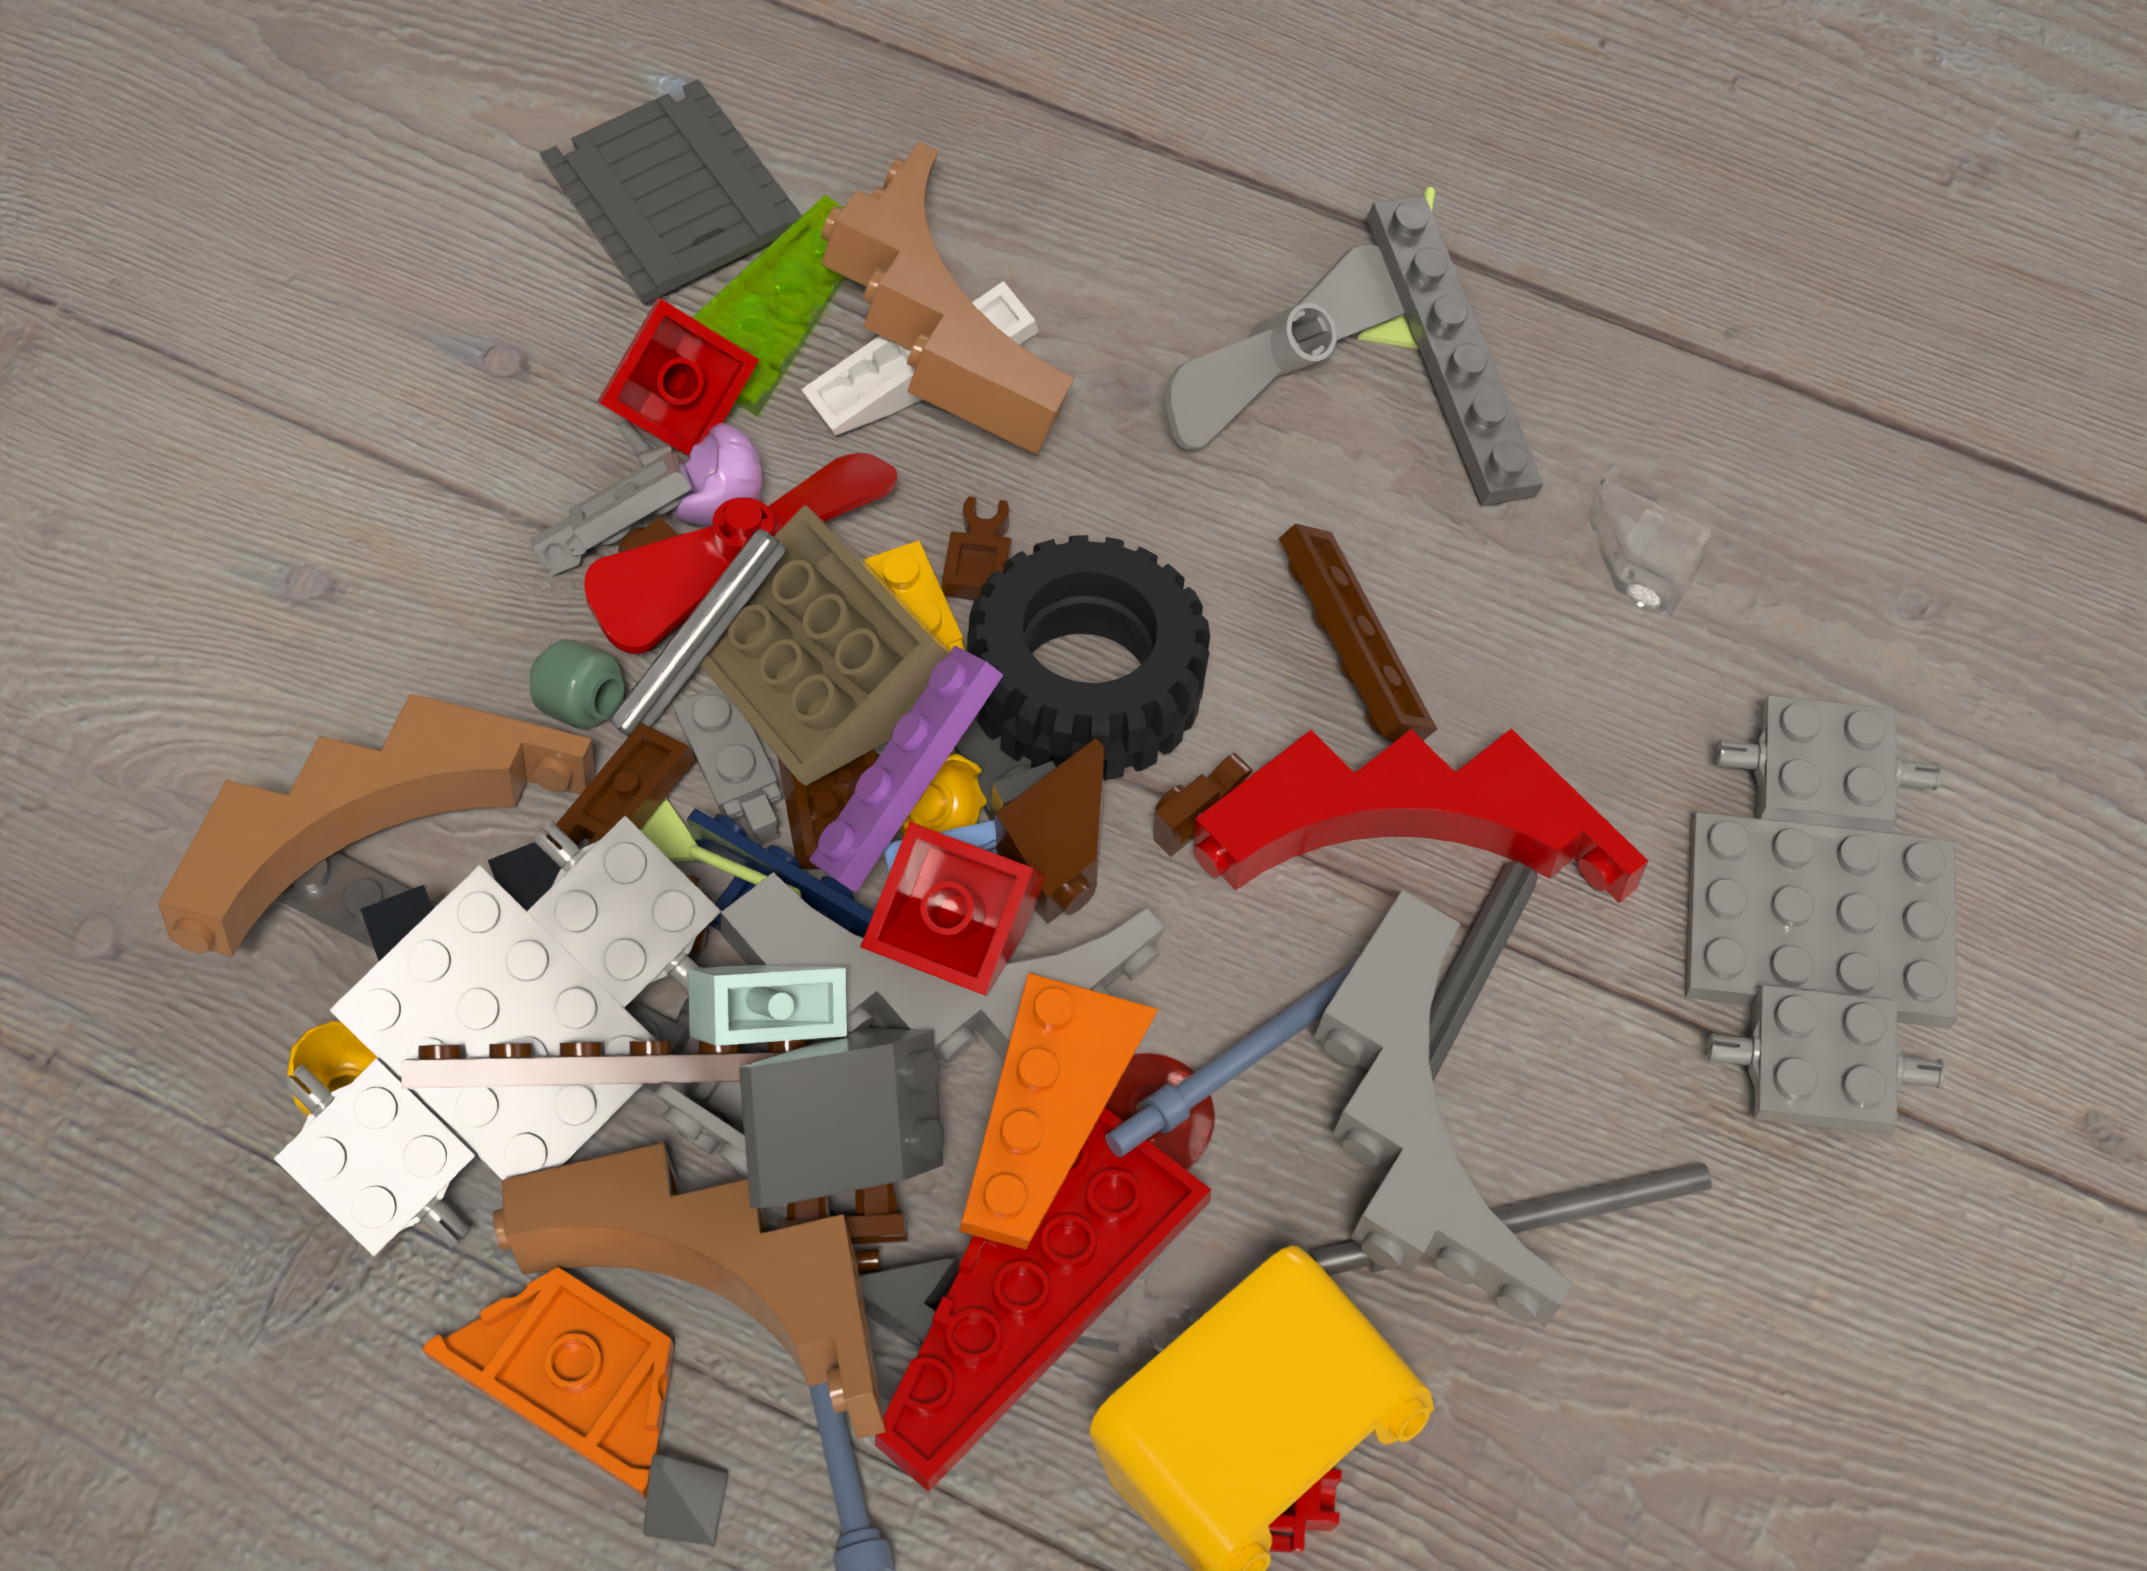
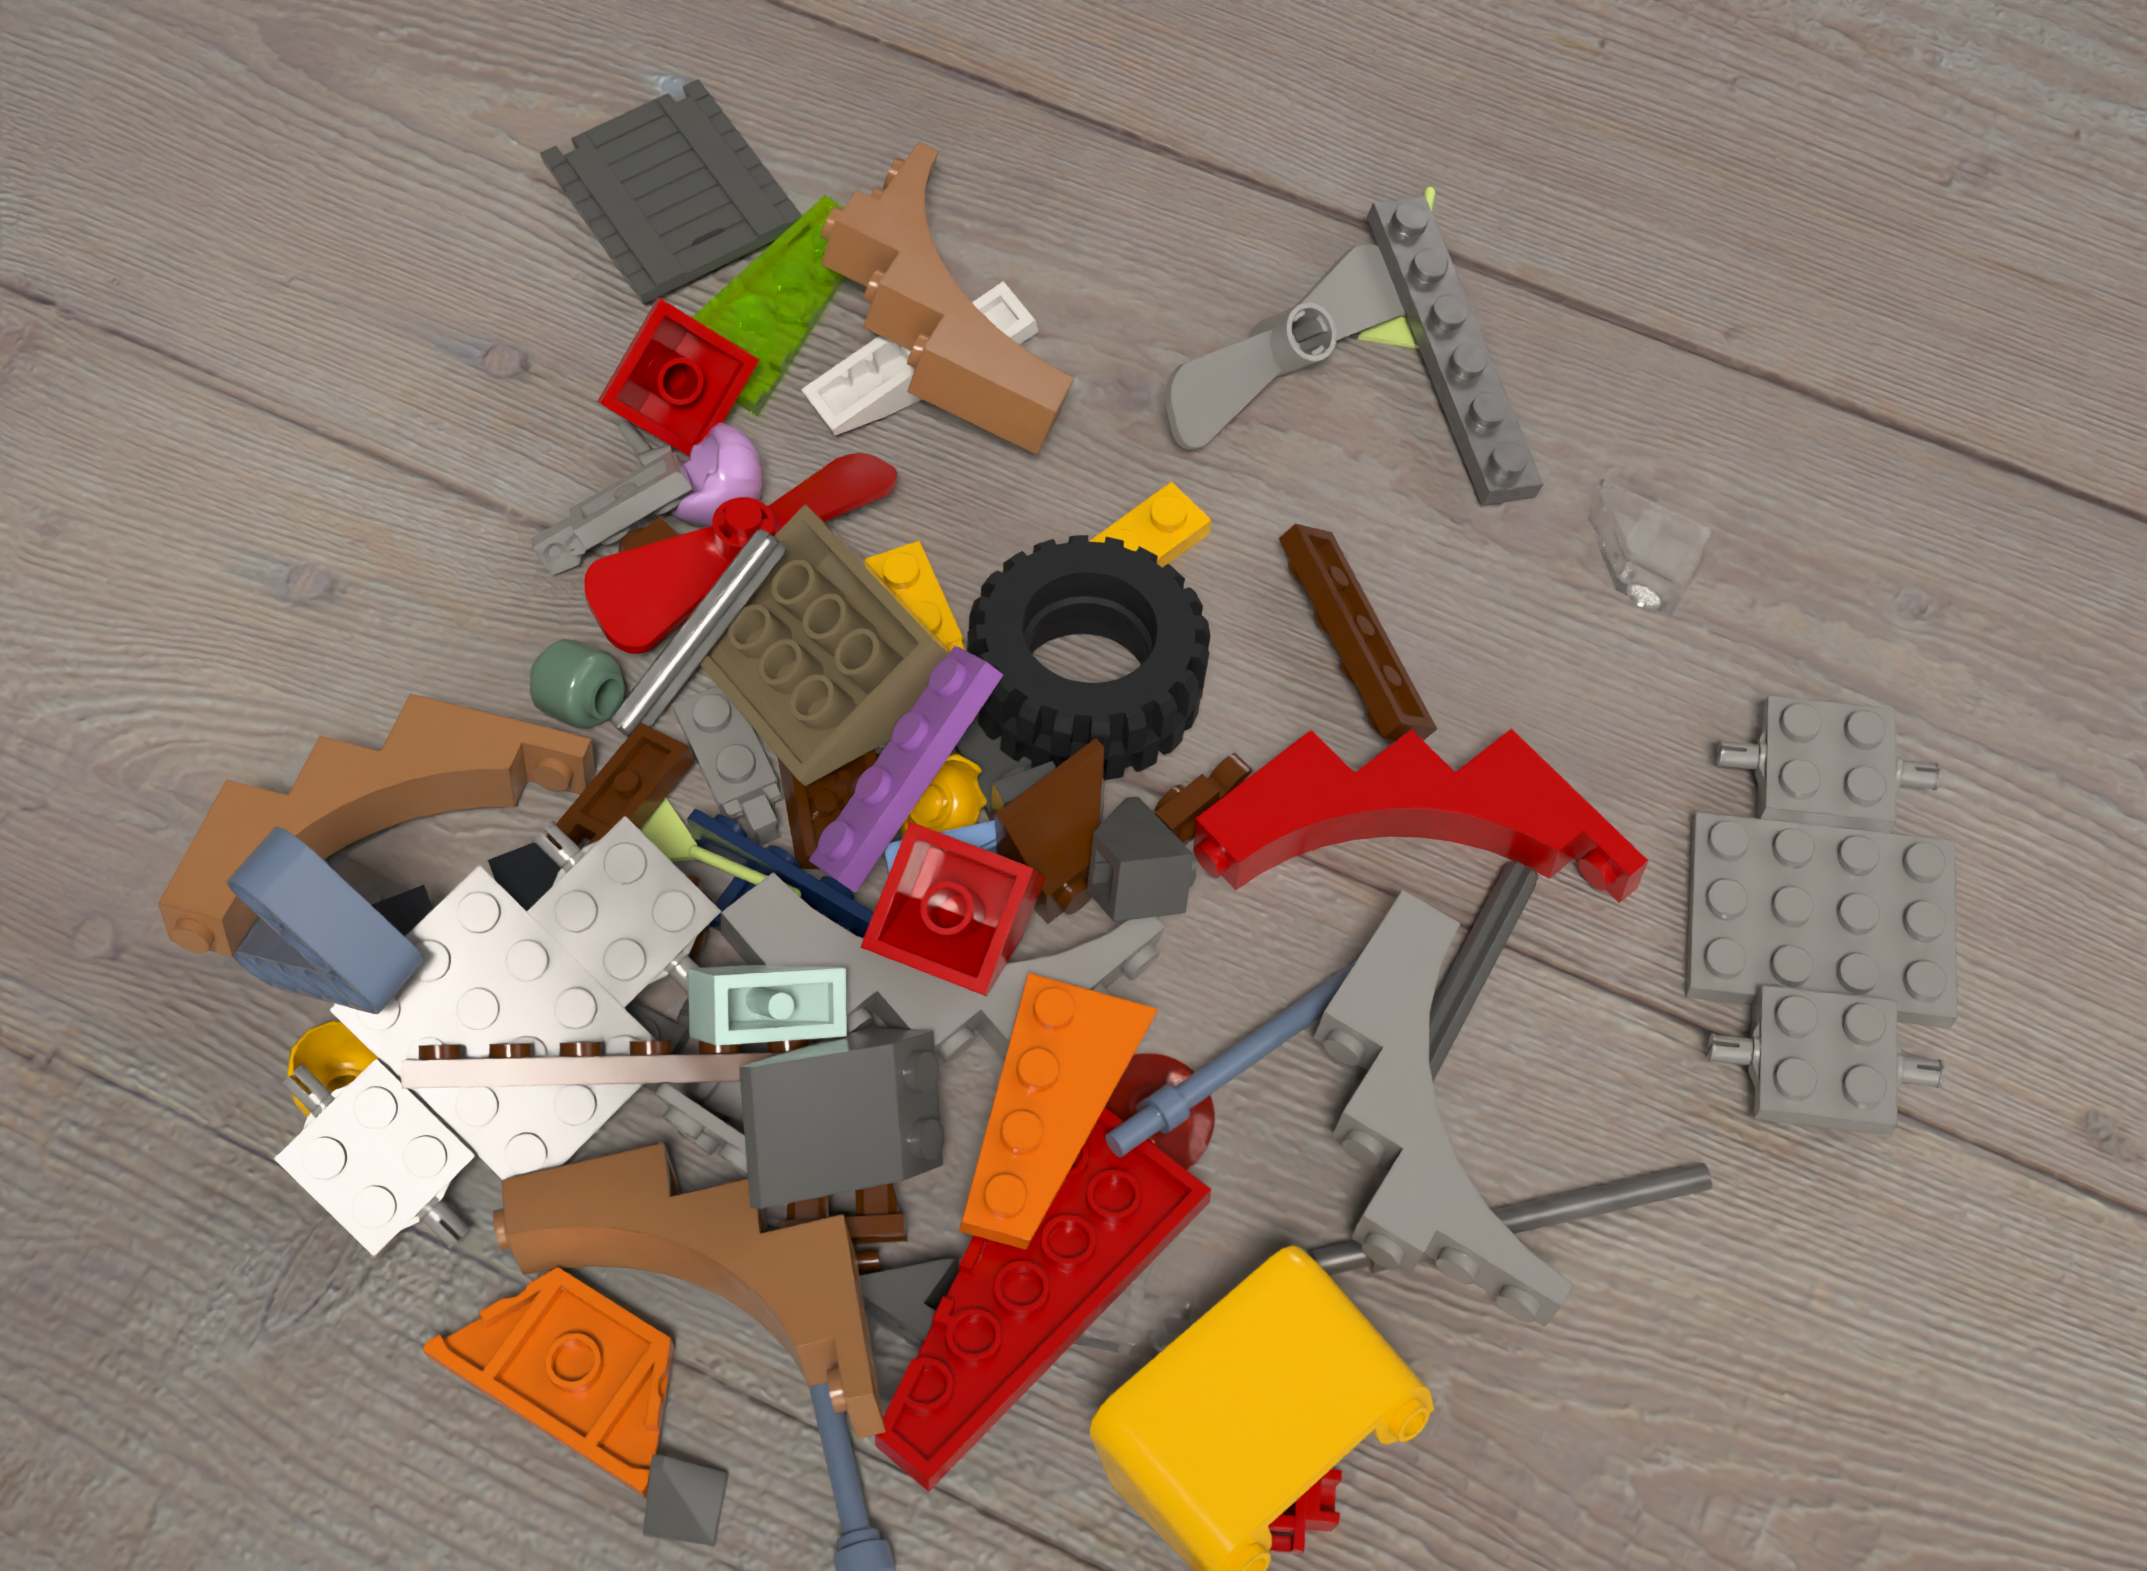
reddish brown plate [941,496,1012,599] -> none
none -> sand blue beam [226,827,424,1015]
none -> dark grey slope [1087,796,1196,922]
none -> yellow plate [1090,481,1211,568]

